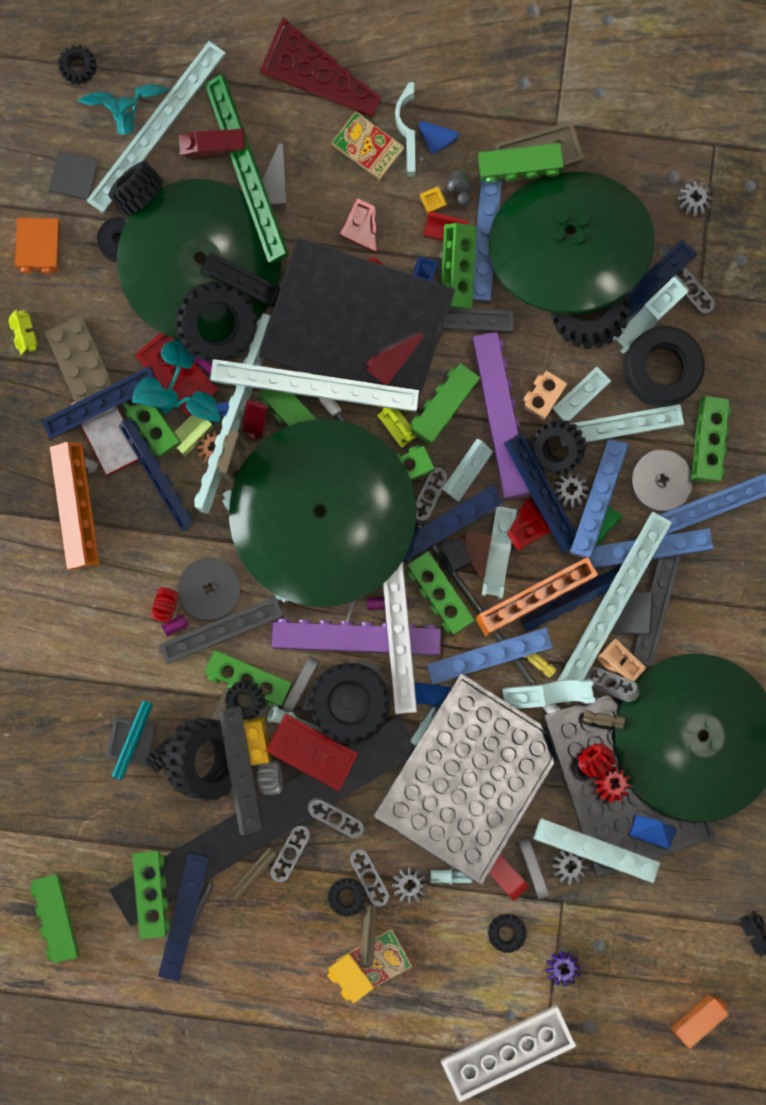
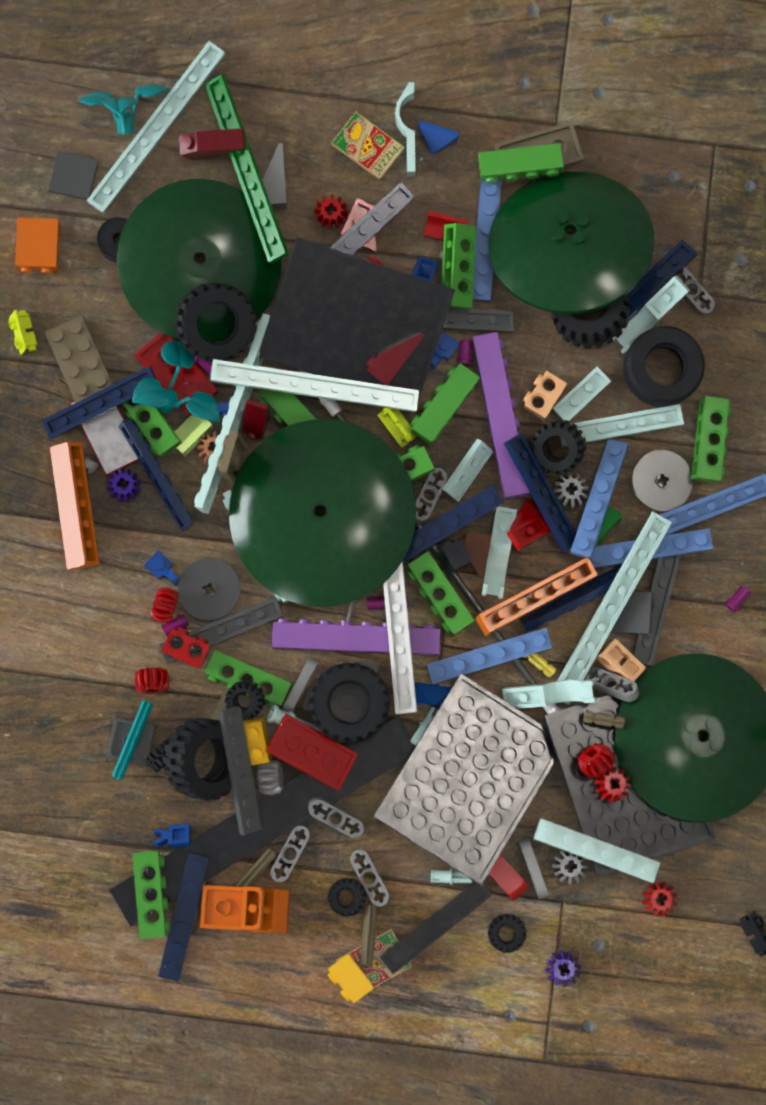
bright green brick [30,874,80,964] -> none
black tyre [58,45,97,85] -> none
black tyre [108,161,163,215] -> none
black plate [200,252,281,308] -> none
dark red wing [260,17,380,117] -> none
light grey gear [392,867,428,904] -> none
yellow plate [420,187,447,214] -> none
white brick [441,1005,576,1102] -> none
dark grey animal [446,171,473,206] -> none
blue slope [629,815,676,850] -> none
orange brick [671,995,729,1049] -> none
light grey gear [677,181,713,217] -> none
none -> dark purple gear [106,468,142,503]
none -> red gear [134,667,170,695]
none -> blue plate [144,550,180,585]
none -> blue plate [154,824,191,848]
none -> red brick [161,627,211,670]
none -> orange piece [200,885,291,934]
none -> red gear [314,194,349,230]
none -> plate [330,182,414,255]
none -> black plate [380,882,493,974]
none -> blue plate [430,332,460,369]
none -> magenta pin [457,339,473,367]
none -> red gear [642,881,678,917]
none -> magenta pin [726,585,751,613]

